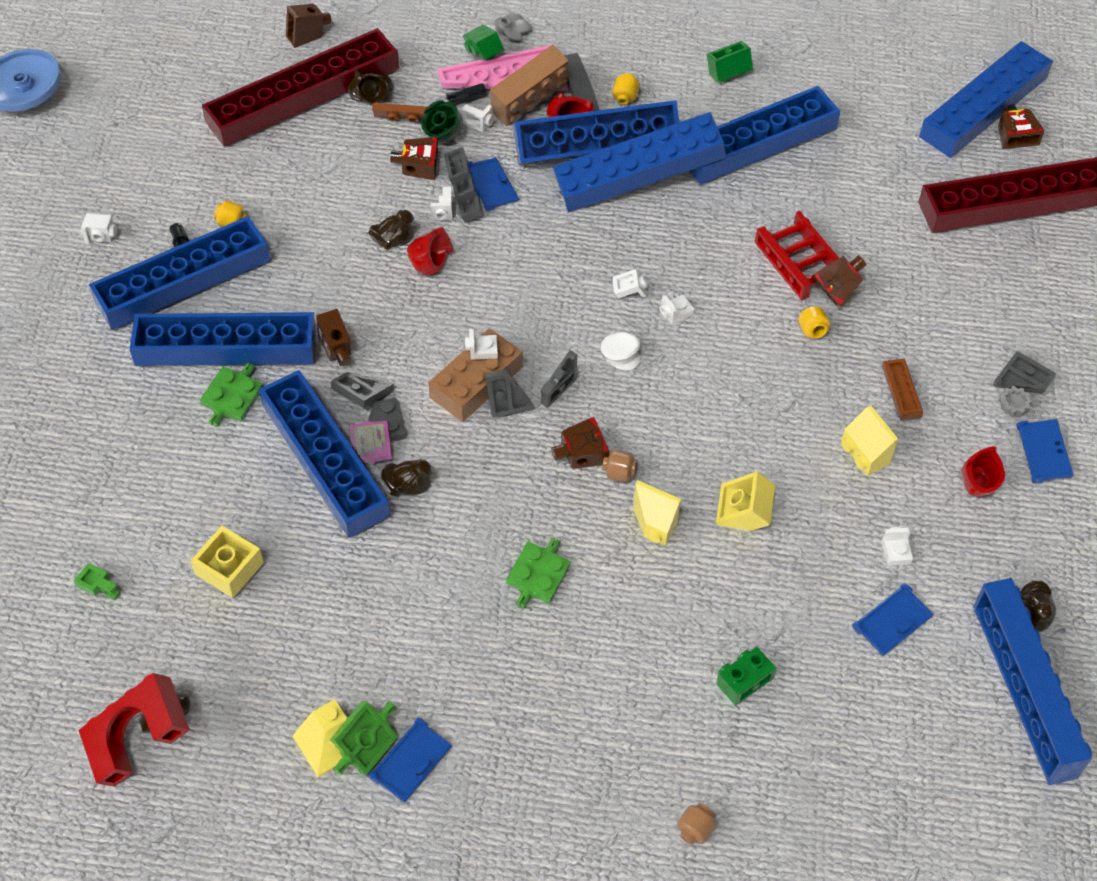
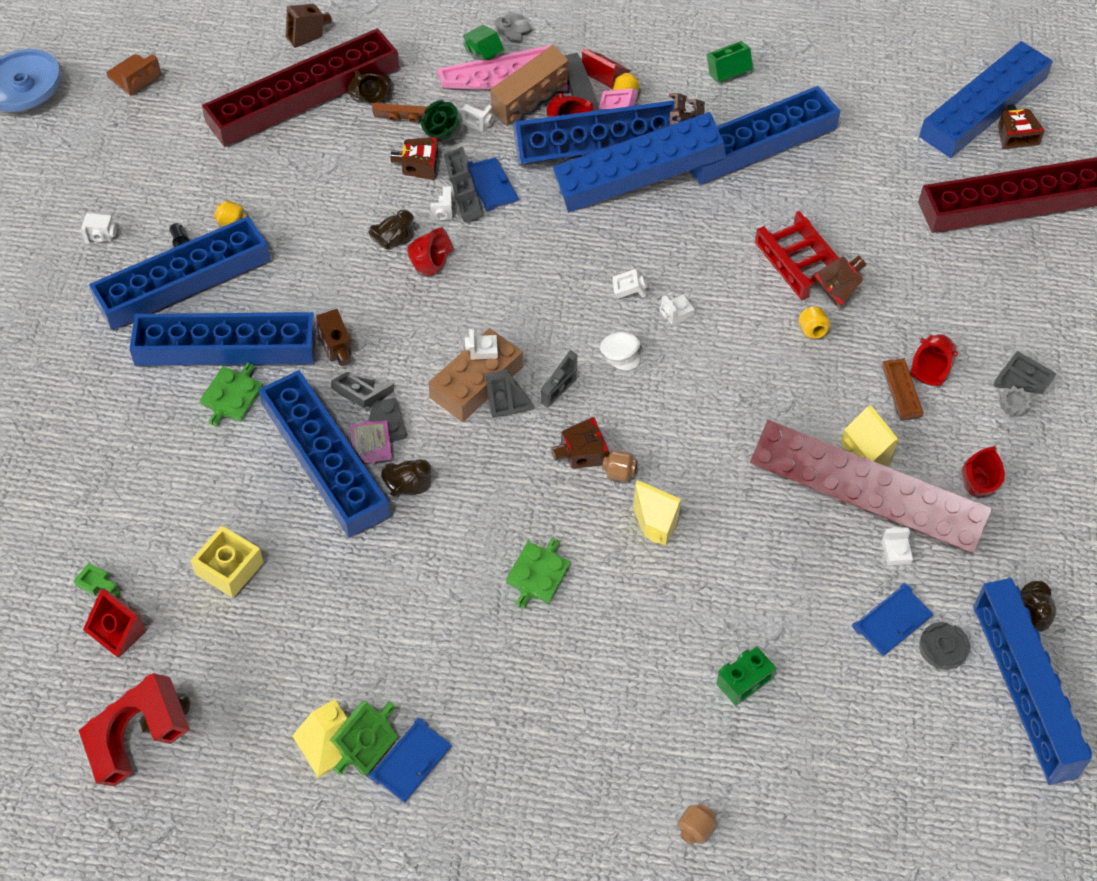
black axle [446,83,486,104] -> none
light yellow slope [716,471,775,531] -> none
blue door [1016,419,1074,484] -> none
none -> red slope [83,588,146,657]
none -> dark orange bracket [106,54,161,96]
none -> red slope [582,48,631,89]
none -> bright pink hinge [599,88,638,110]
none -> reddish brown piece [669,93,705,126]
none -> brick [750,419,992,554]
none -> red helmet [910,334,959,387]
none -> dark grey tile [919,622,970,670]

